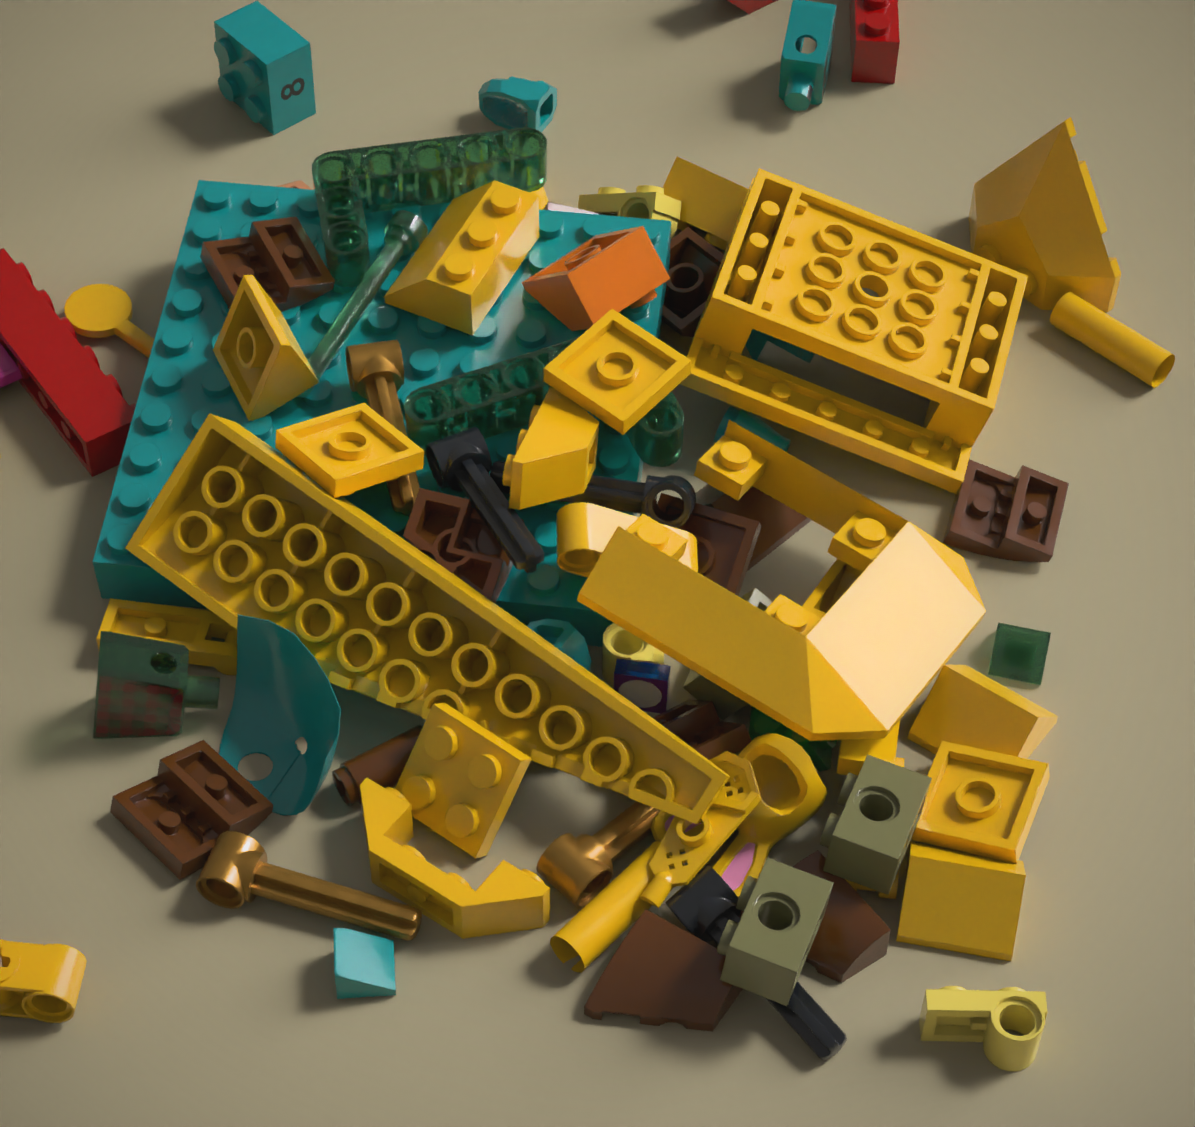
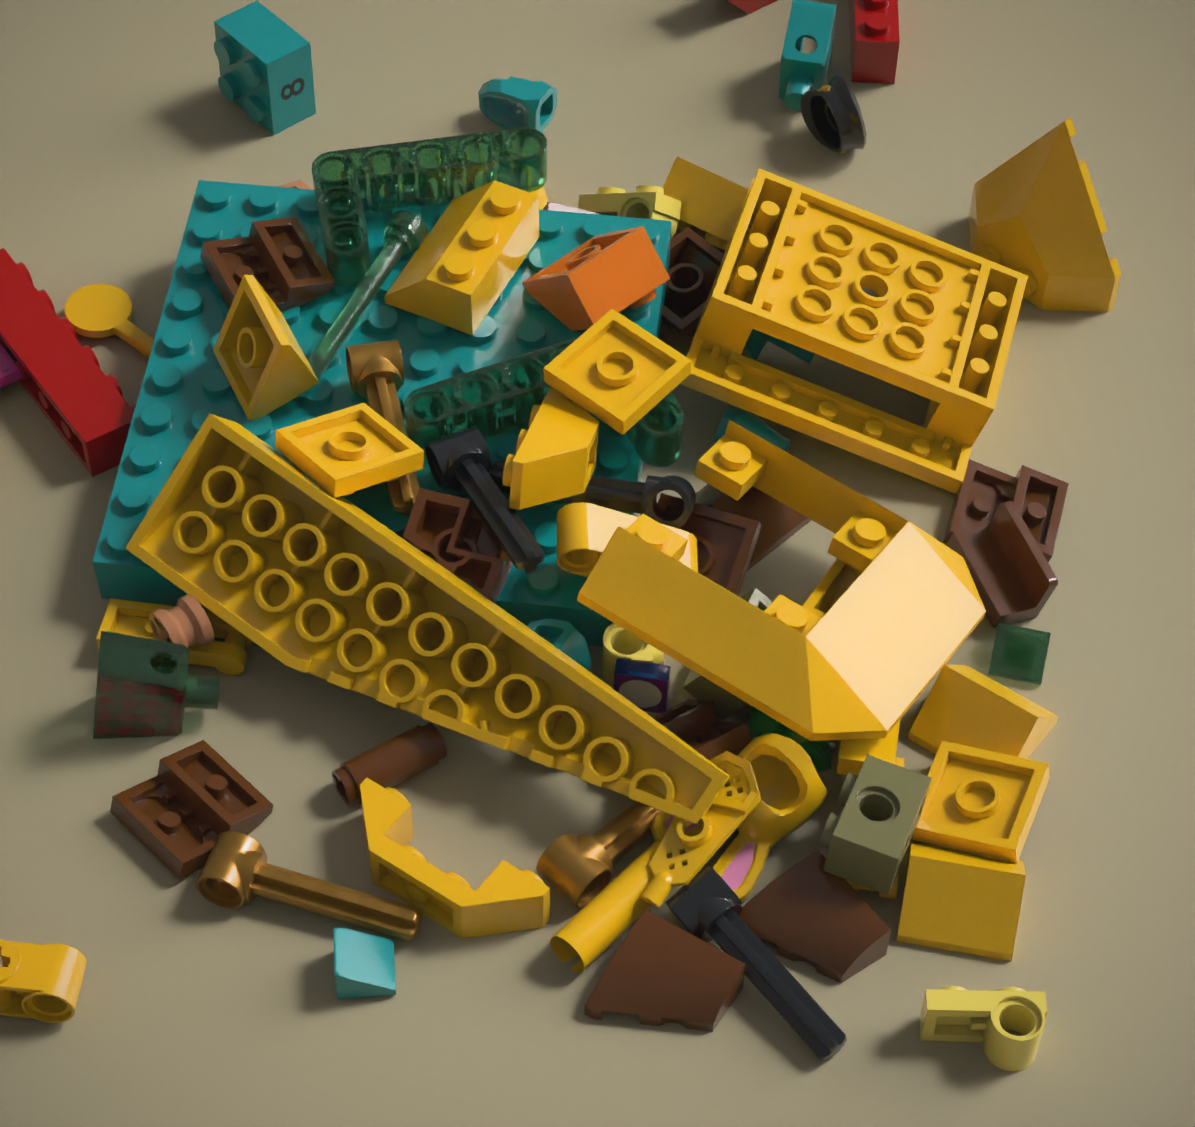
teal piece [219,615,341,816] -> none
yellow plate [395,702,532,859] -> none
olive brick [717,858,834,1006] -> none
yellow piece [1050,292,1175,388] -> none
none -> nougat wheel [149,594,214,661]
none -> black piece [800,74,866,154]
none -> reddish brown panel [947,501,1058,628]

